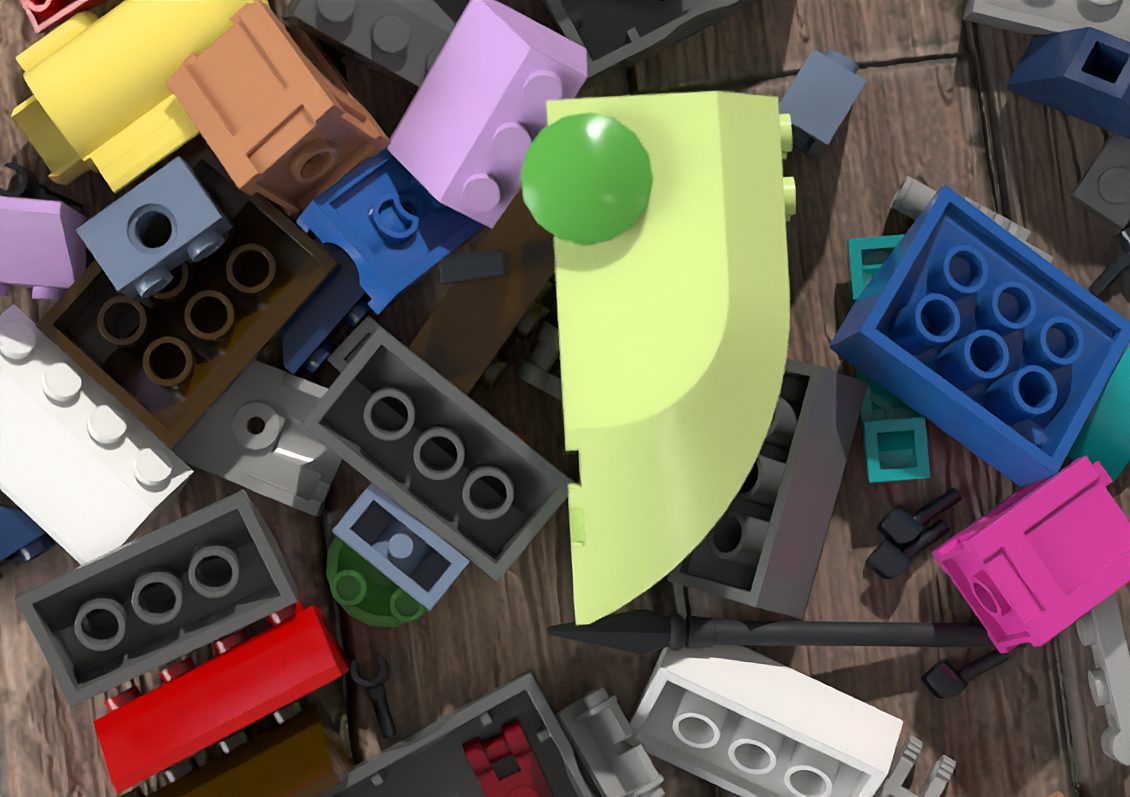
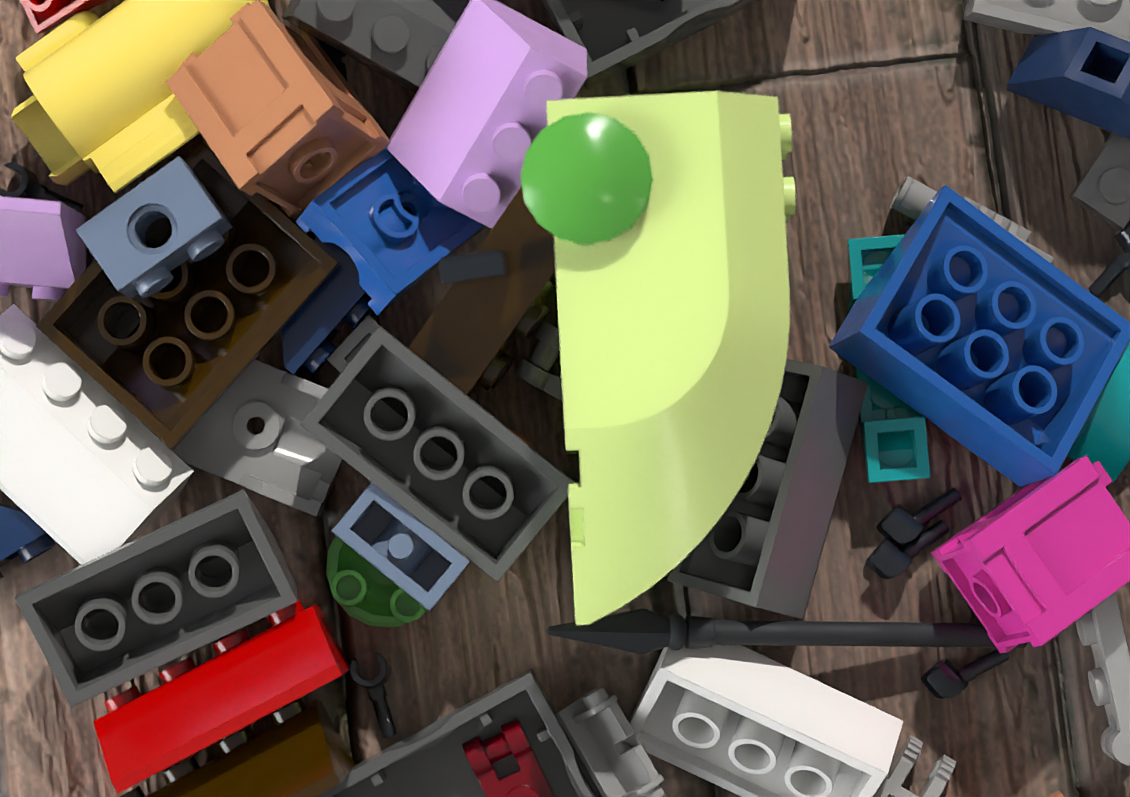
sand blue brick [779,48,867,160] -> none

